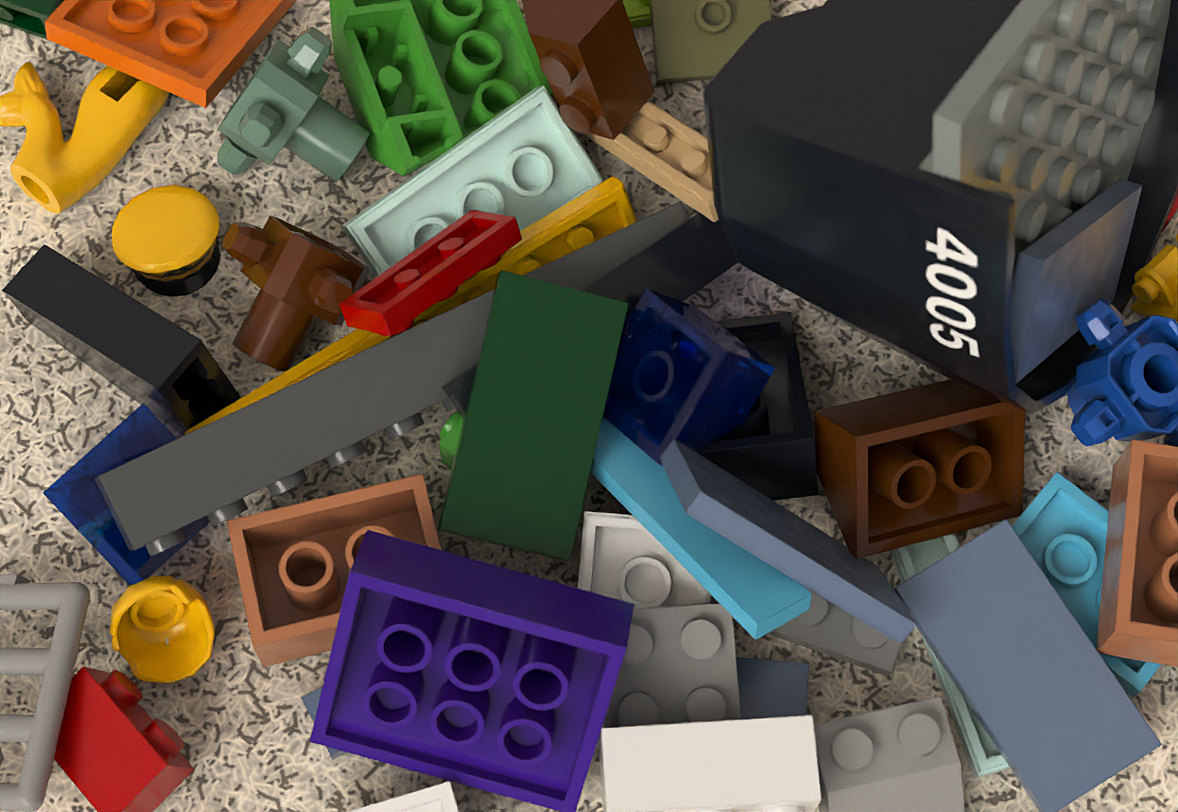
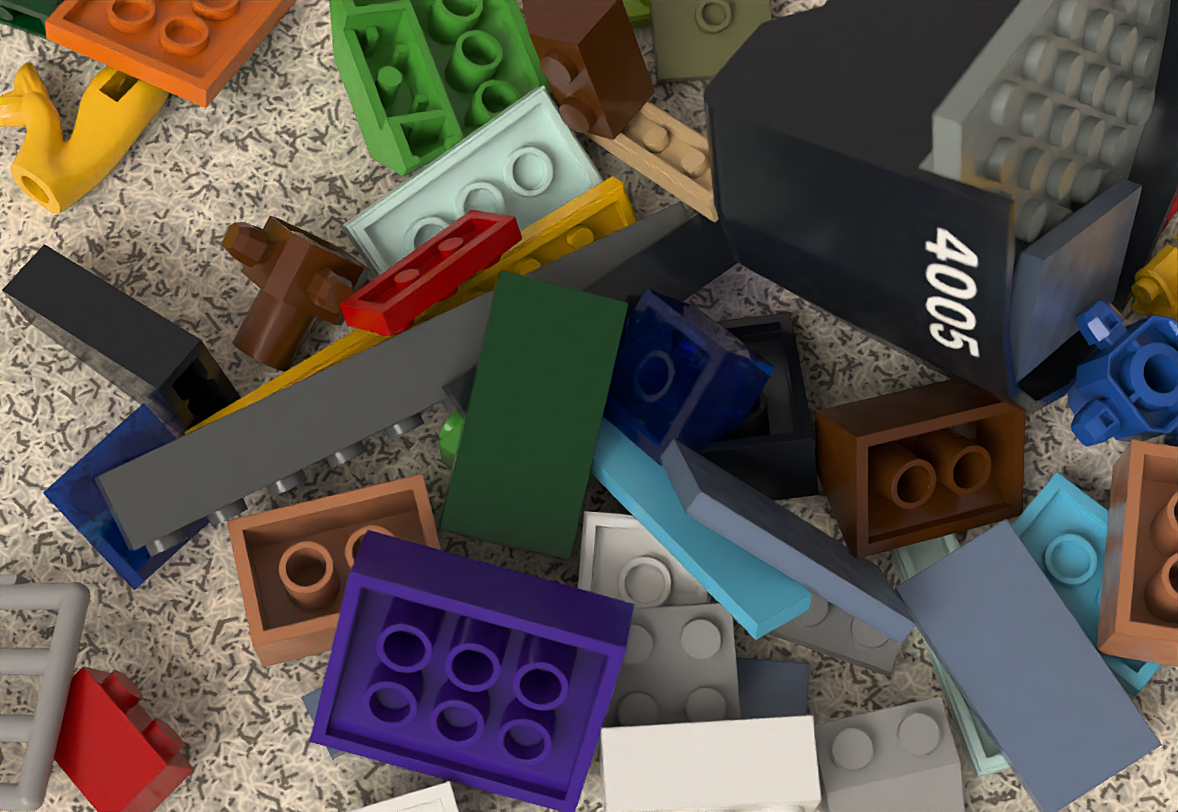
yellow hair [109,576,215,684] -> none
yellow piece [112,184,221,297] -> none
sand green piece [217,27,370,182] -> none

